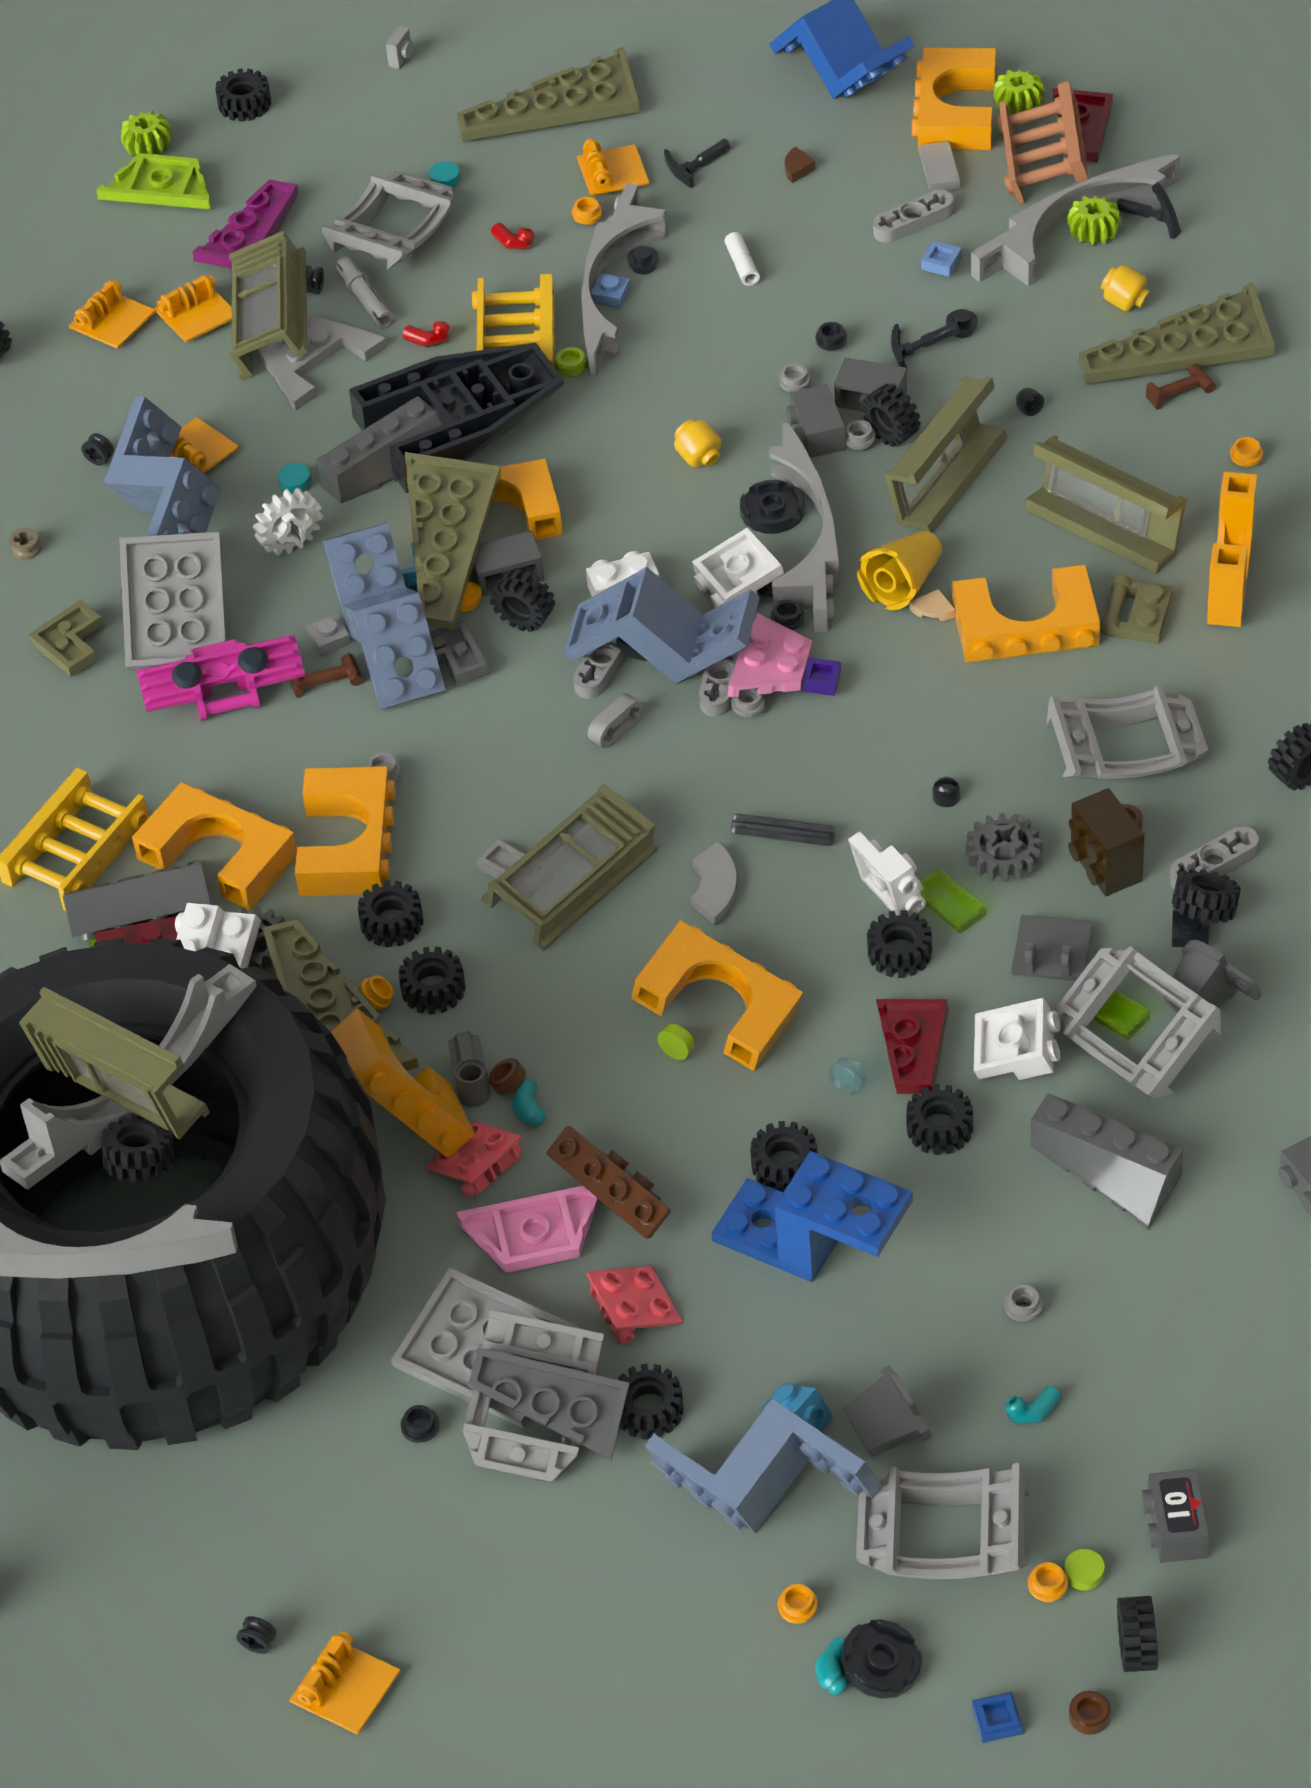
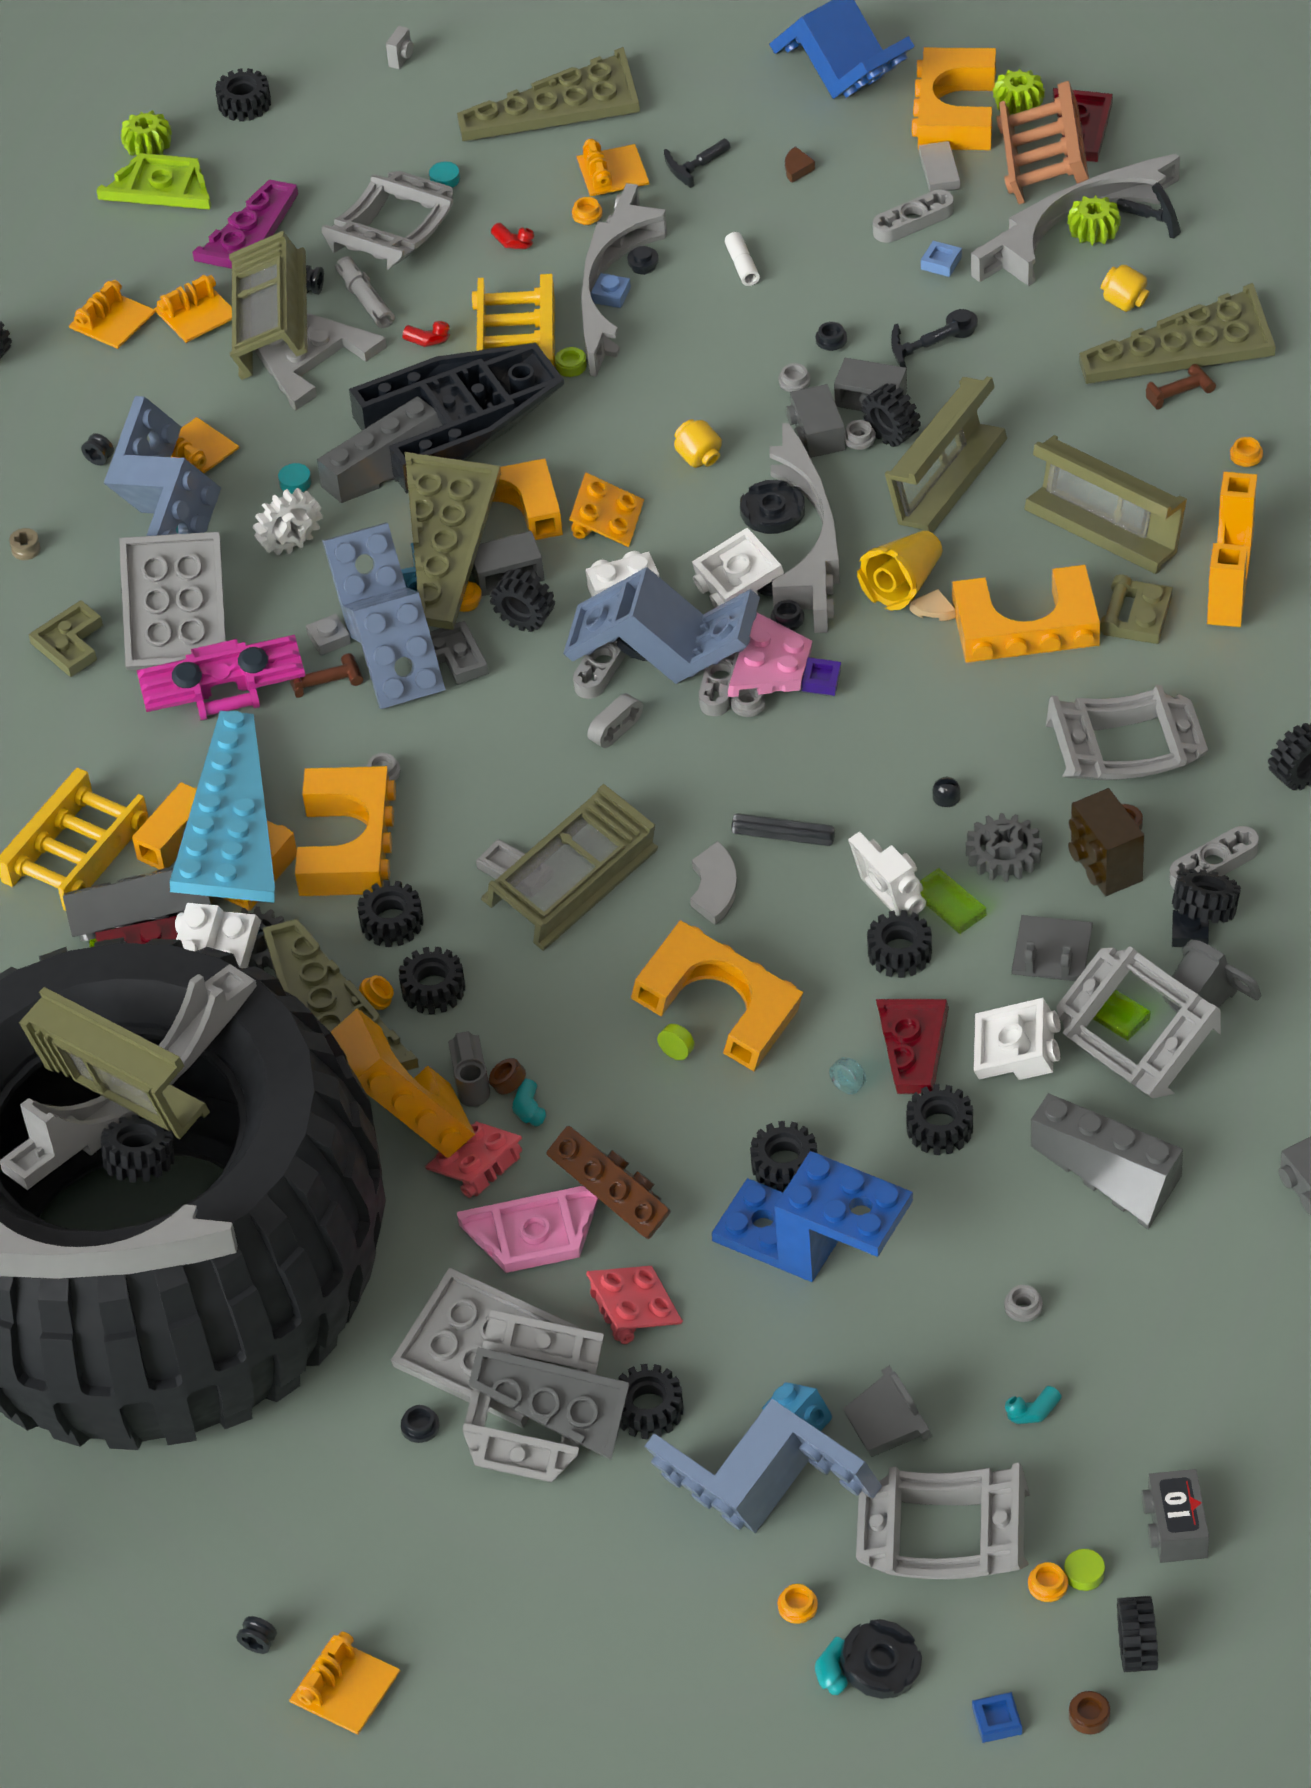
black hinge [1016,387,1044,416] -> none
none -> medium azure wing [170,711,275,903]
none -> light orange hinge [569,472,644,547]

